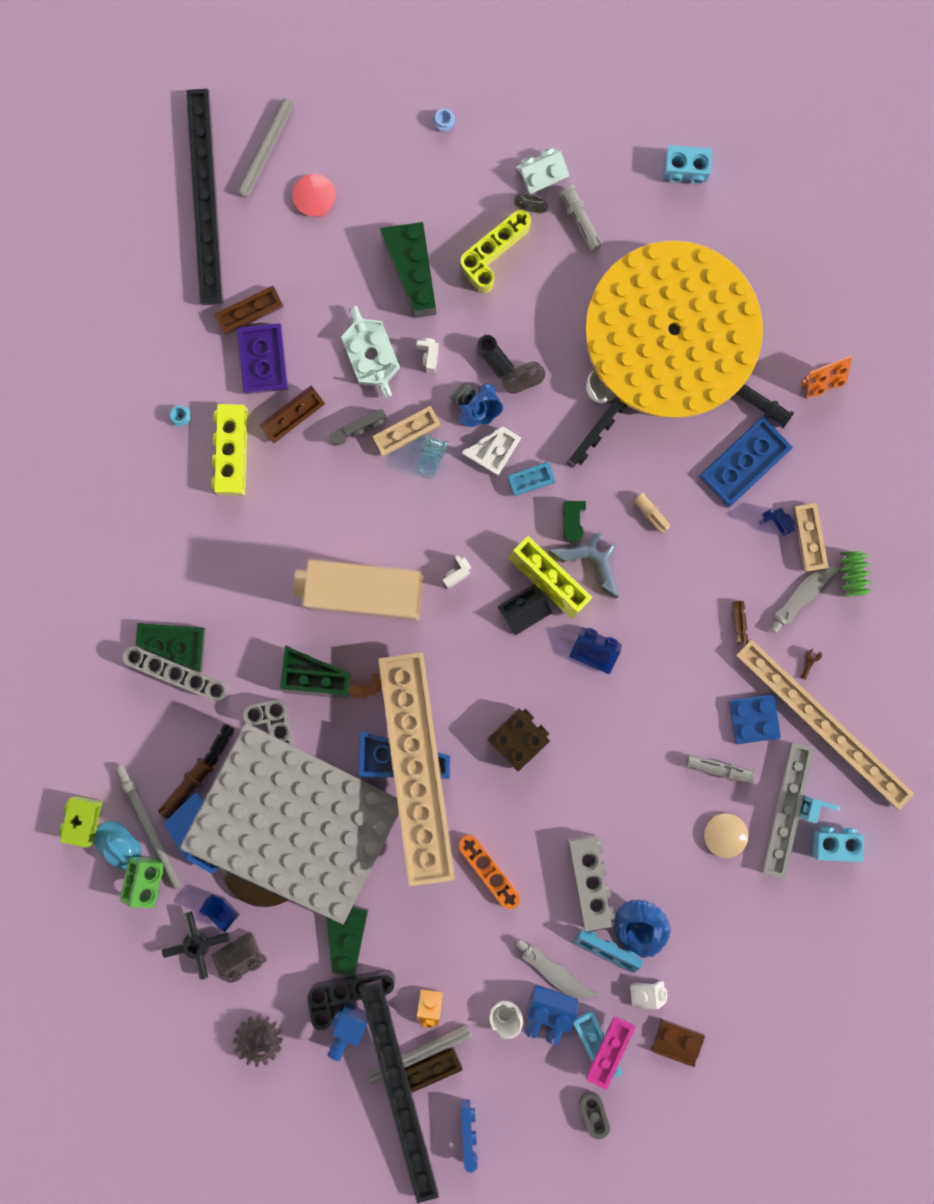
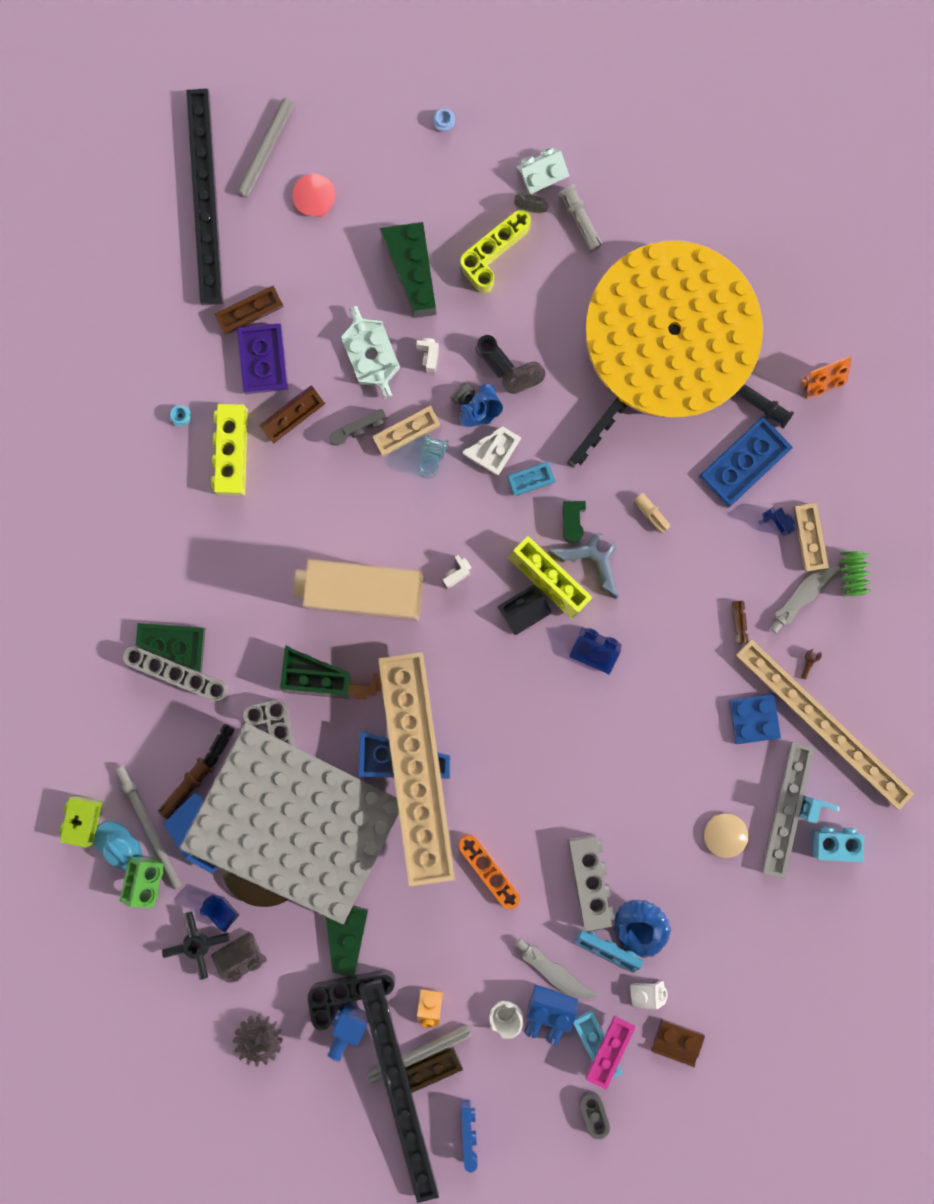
dark brown brick [487,708,550,772] -> none
white hair [586,370,616,404] -> none
medium azure brick [663,145,712,184] -> none
light grey pin [686,754,755,784] -> none

